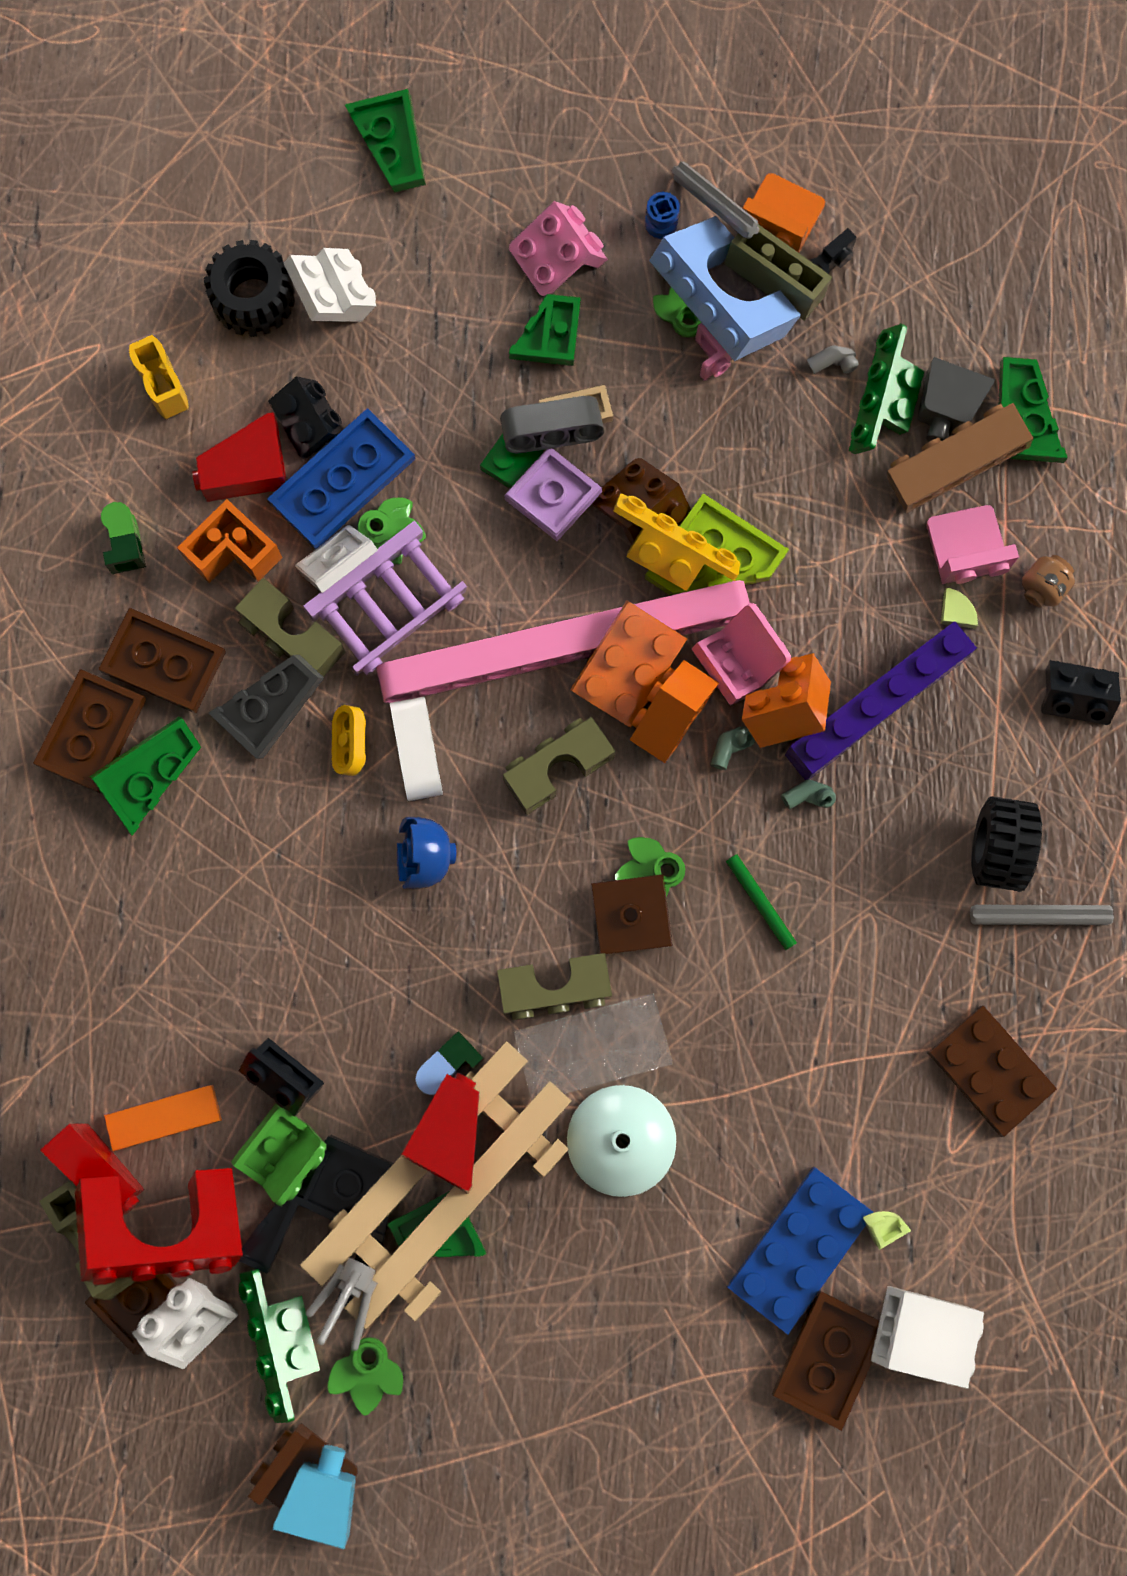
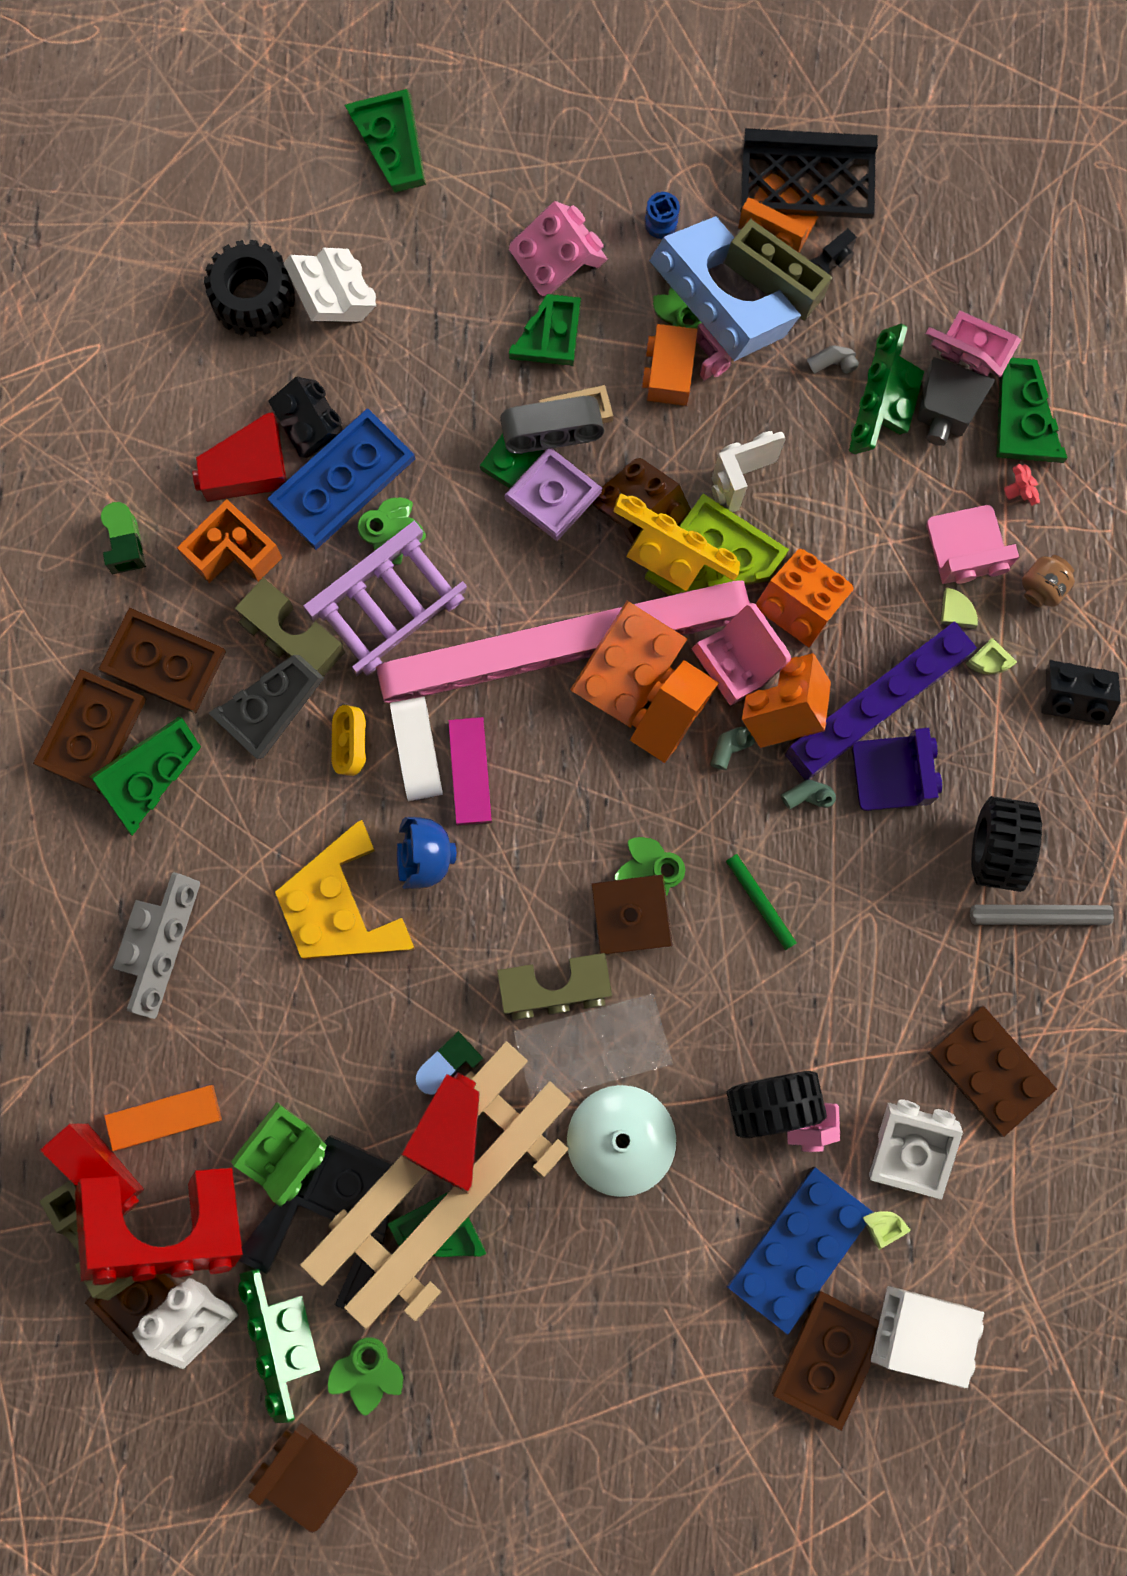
yellow brick [129,335,188,419] -> none
black bracket [238,1038,324,1117] -> none
medium azure torso [273,1445,356,1549] -> none
white plate [295,525,378,593] -> none
light grey plant [306,1257,377,1351] -> none
olive arch [503,717,616,815] -> none
light grey axle [672,162,759,239] -> none
medium nougat brick [887,403,1033,513] -> none
none -> light grey bracket [113,872,200,1019]
none -> yellow wing [275,820,415,959]
none -> dark pink tile [448,717,492,826]
none -> orange brick [642,324,698,406]
none -> white bracket [711,431,786,512]
none -> black tyre [726,1071,827,1138]
none -> black fence [740,128,878,219]
none -> orange bracket [756,549,854,648]
none -> bright pink bracket [787,1103,840,1152]
none -> dark purple bracket [852,728,942,811]
none -> white plate [869,1100,963,1200]
none -> bright pink bracket [925,310,1021,377]
none -> yellowish green tile [966,638,1017,674]
none -> coral plant [1004,464,1040,506]

